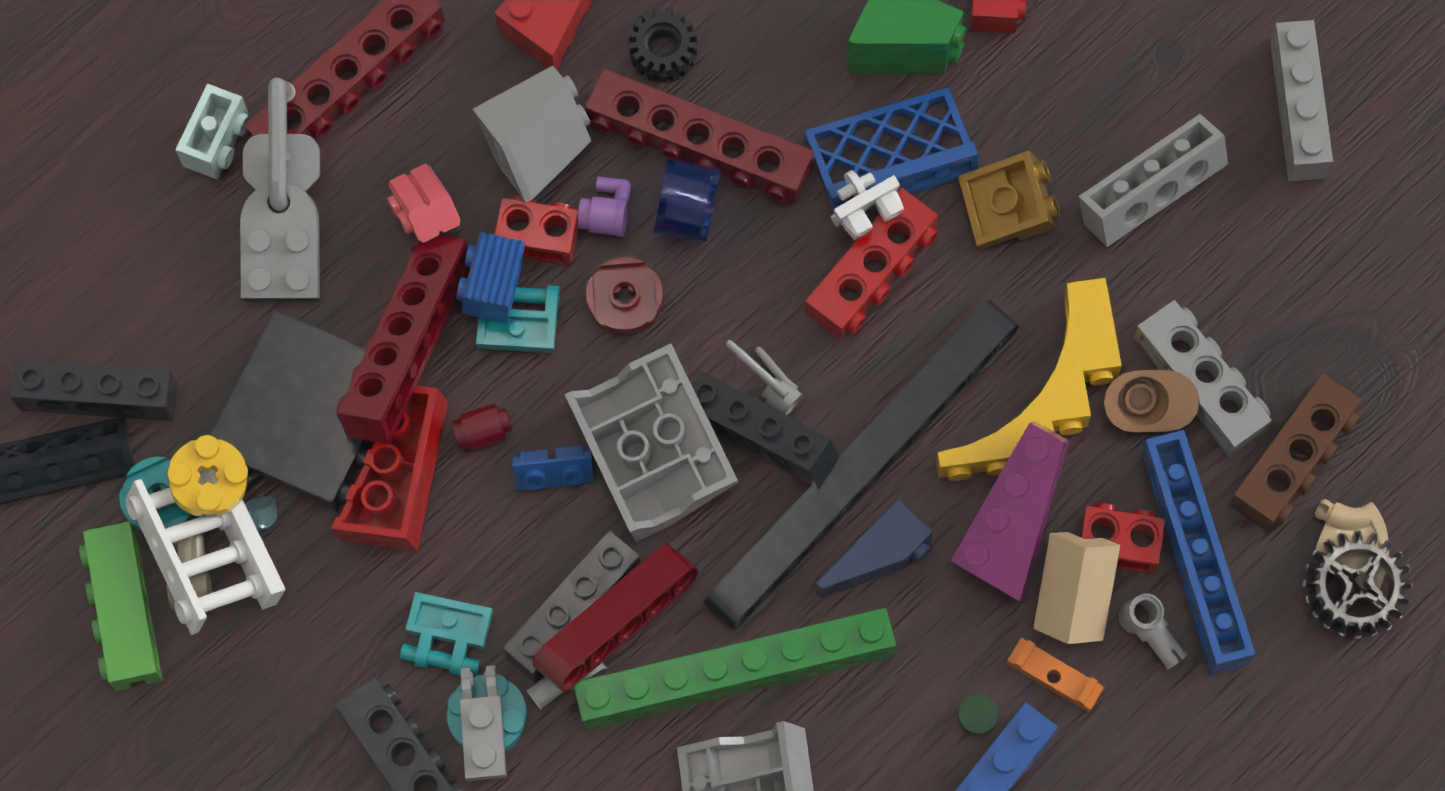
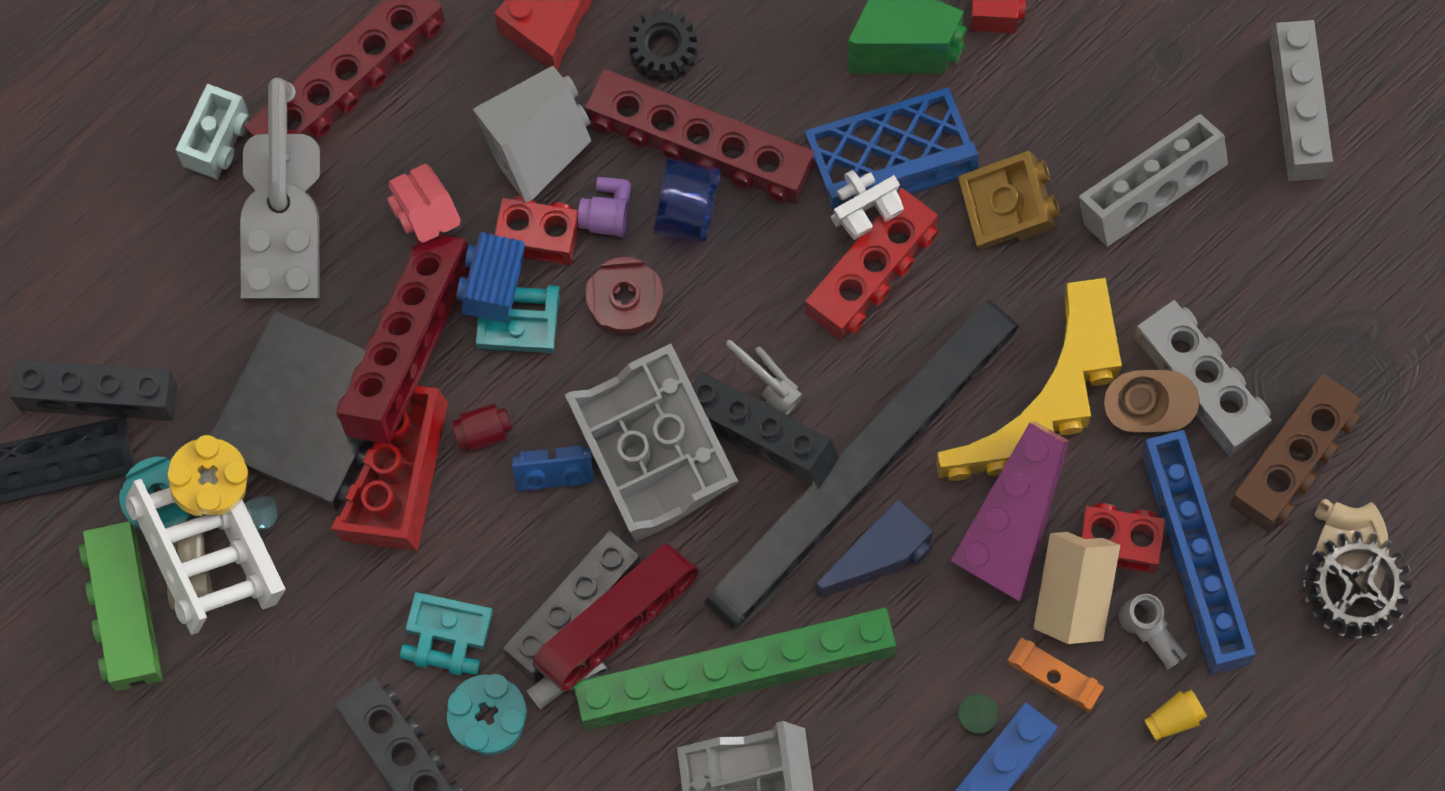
light grey hinge [460,665,507,781] -> none
none -> yellow cone [1144,689,1207,741]

